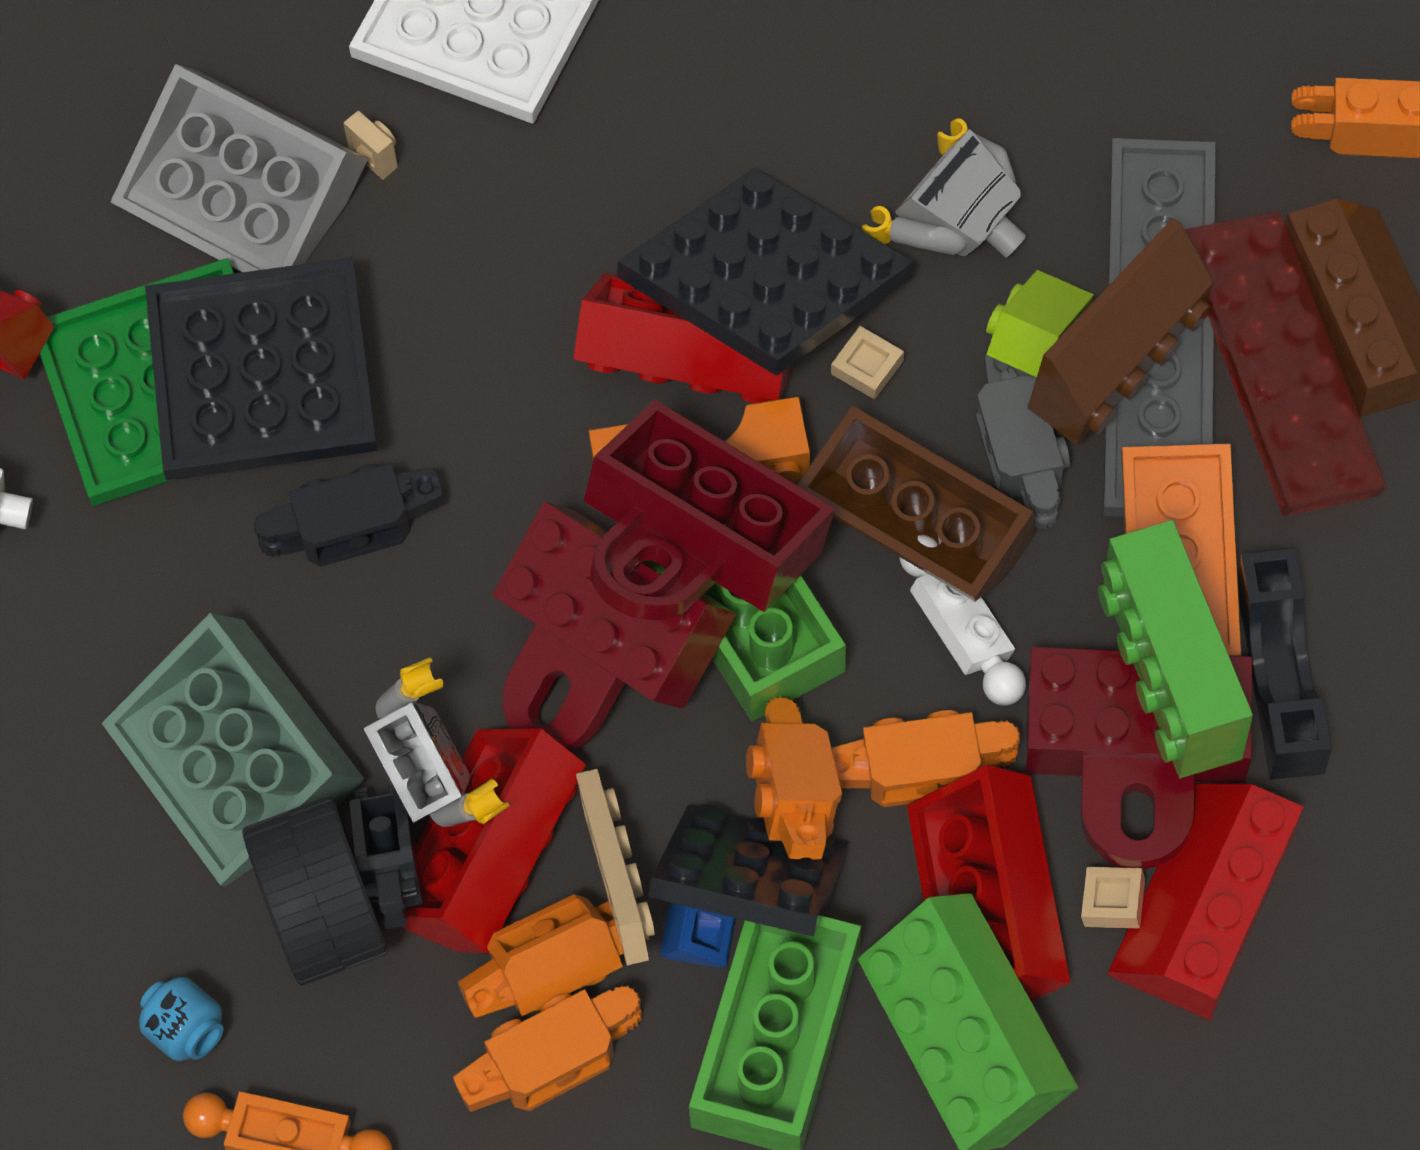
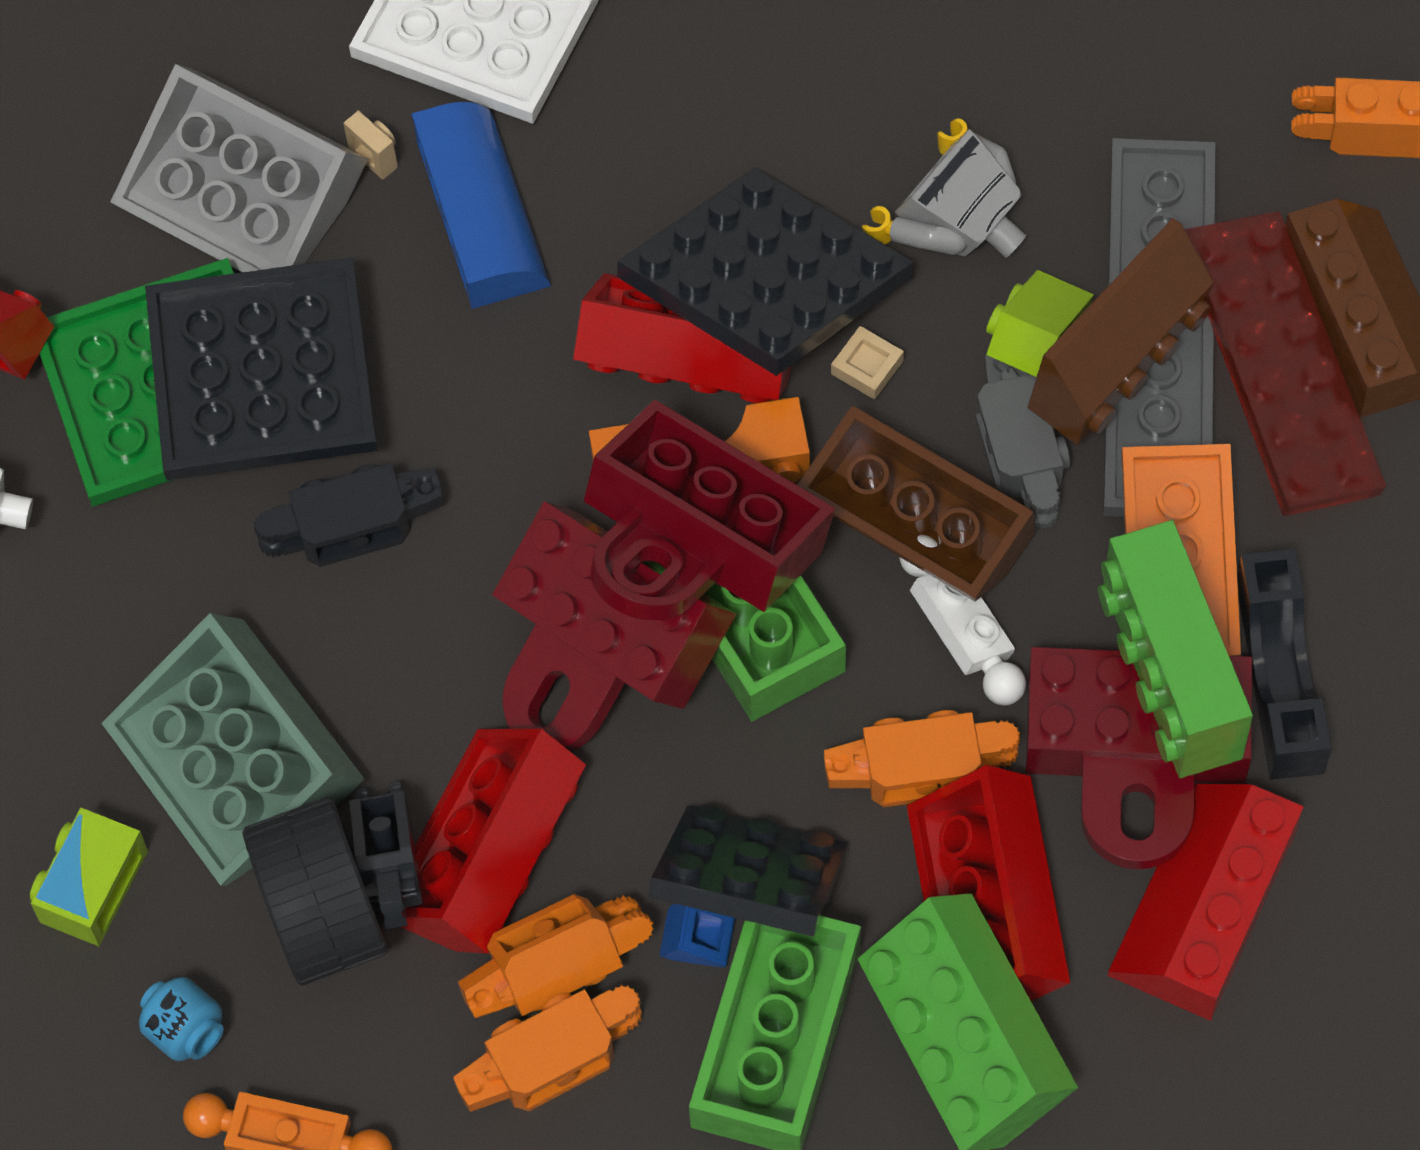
light grey torso [363,657,510,827] -> none
tan plate [576,769,655,965] -> none
orange hinge [746,696,842,860] -> none
tan plate [1081,867,1145,928] -> none
none -> lime brick [30,808,148,947]
none -> blue brick [411,102,551,309]

